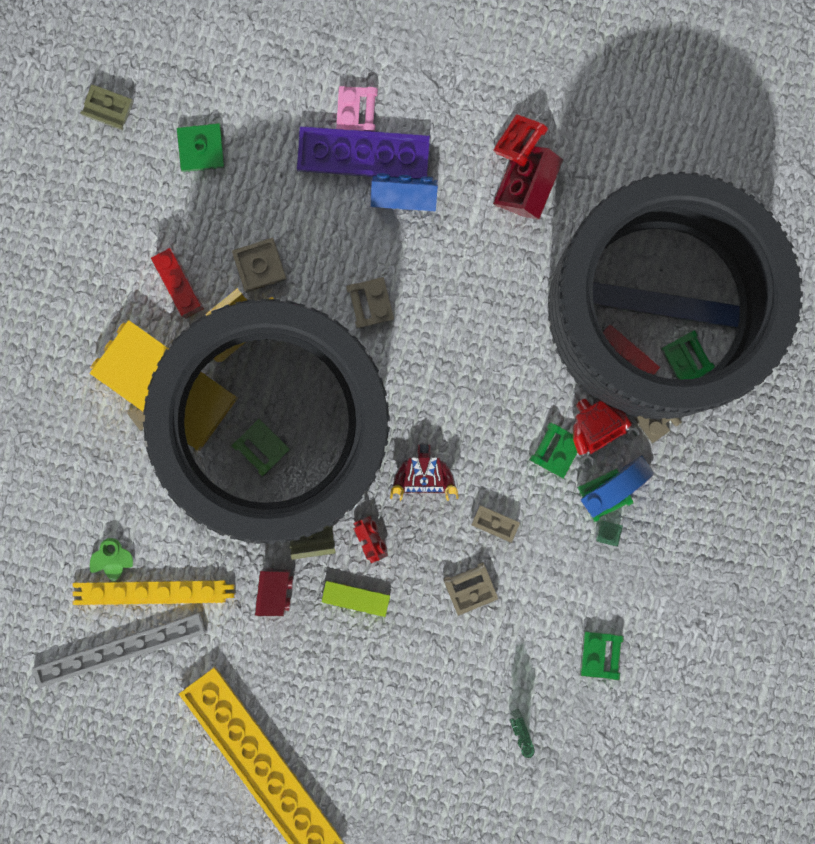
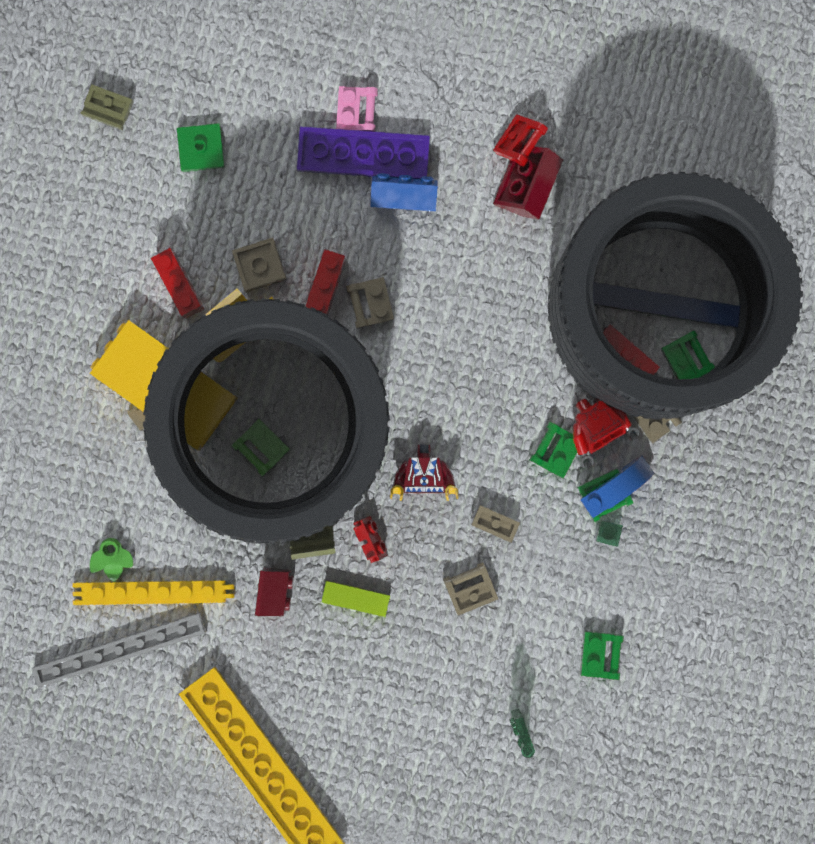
none -> red brick [305,249,346,315]

